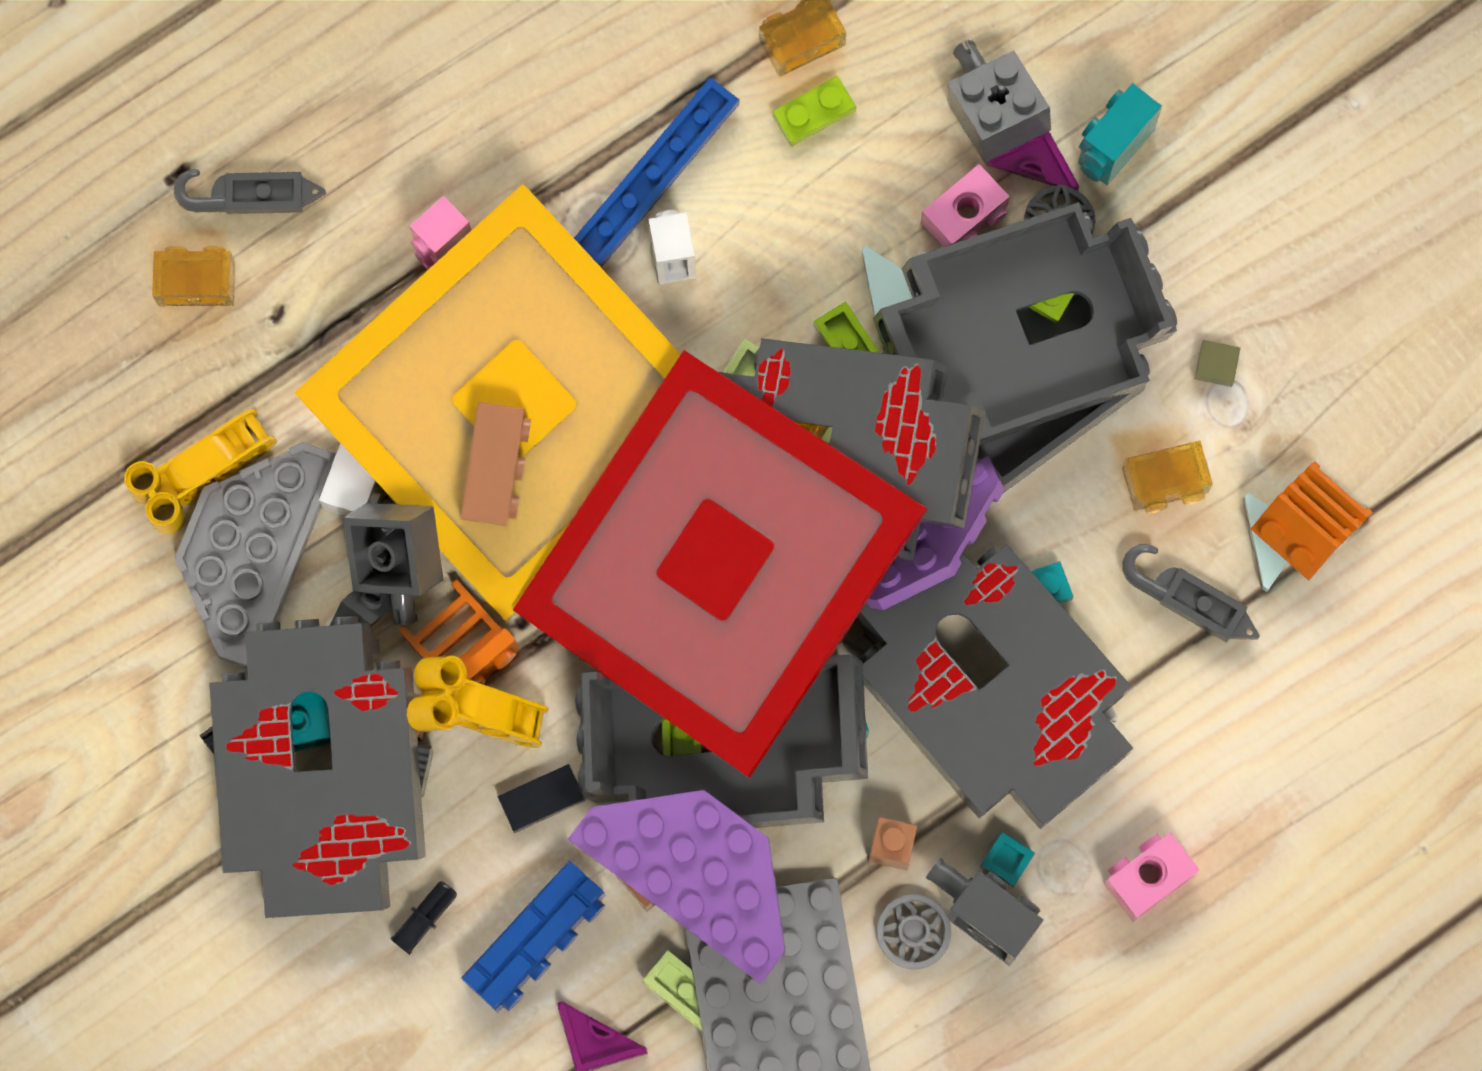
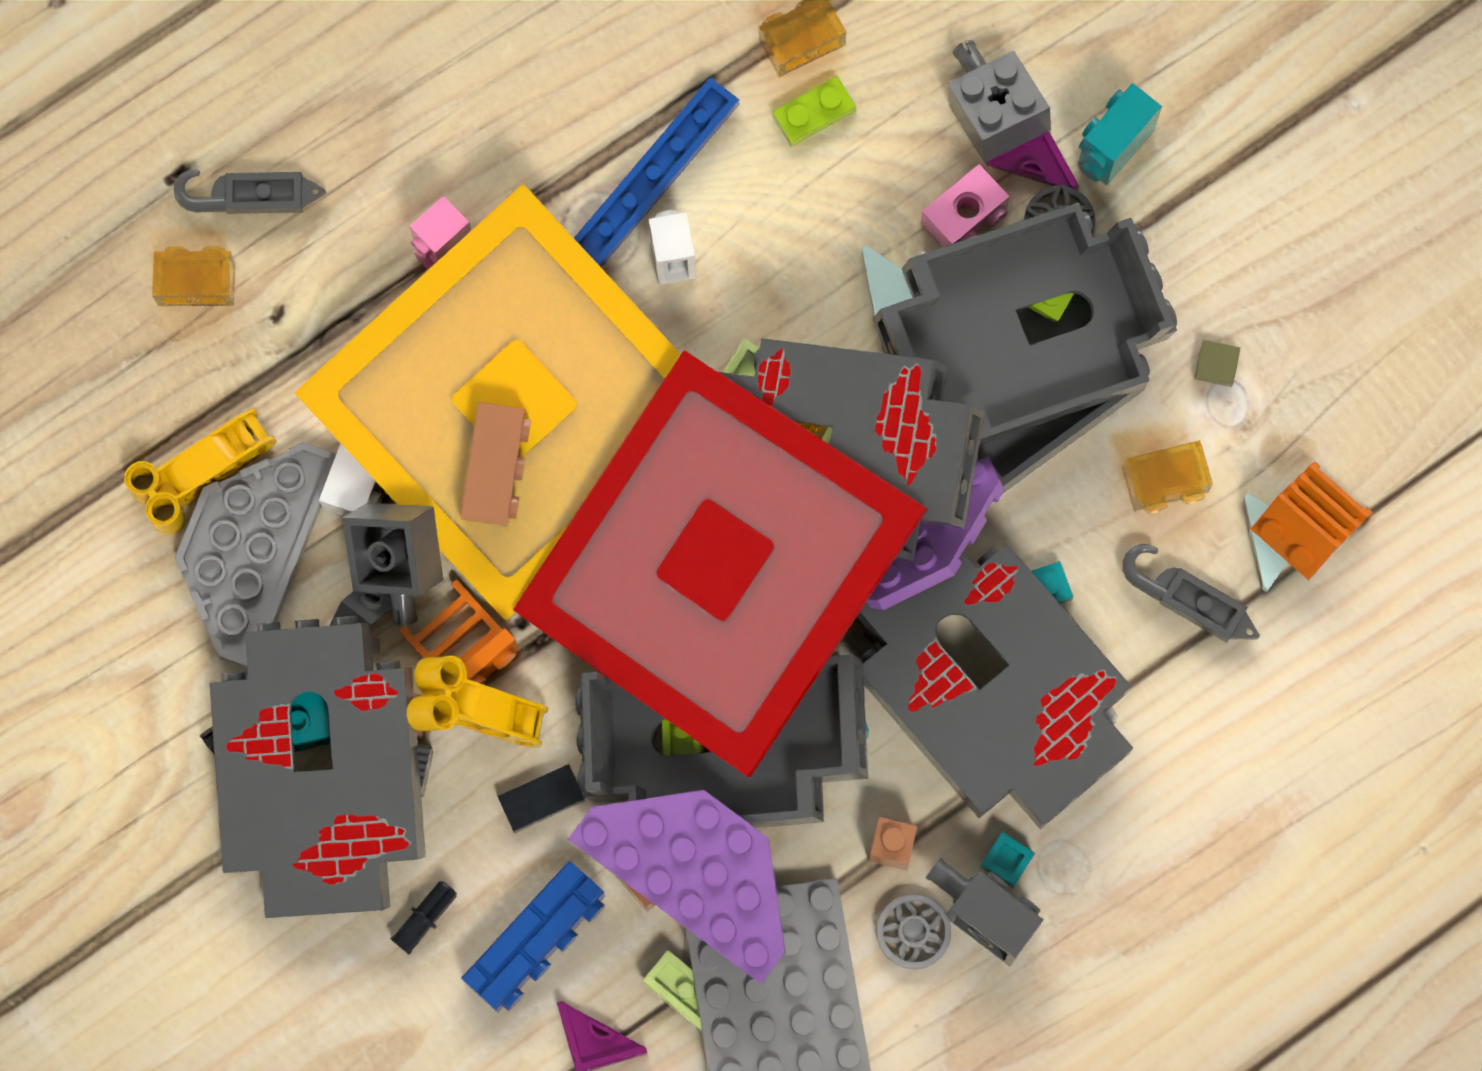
lime plate [813,301,880,353] -> none
bright pink brick [1104,832,1200,922] -> none

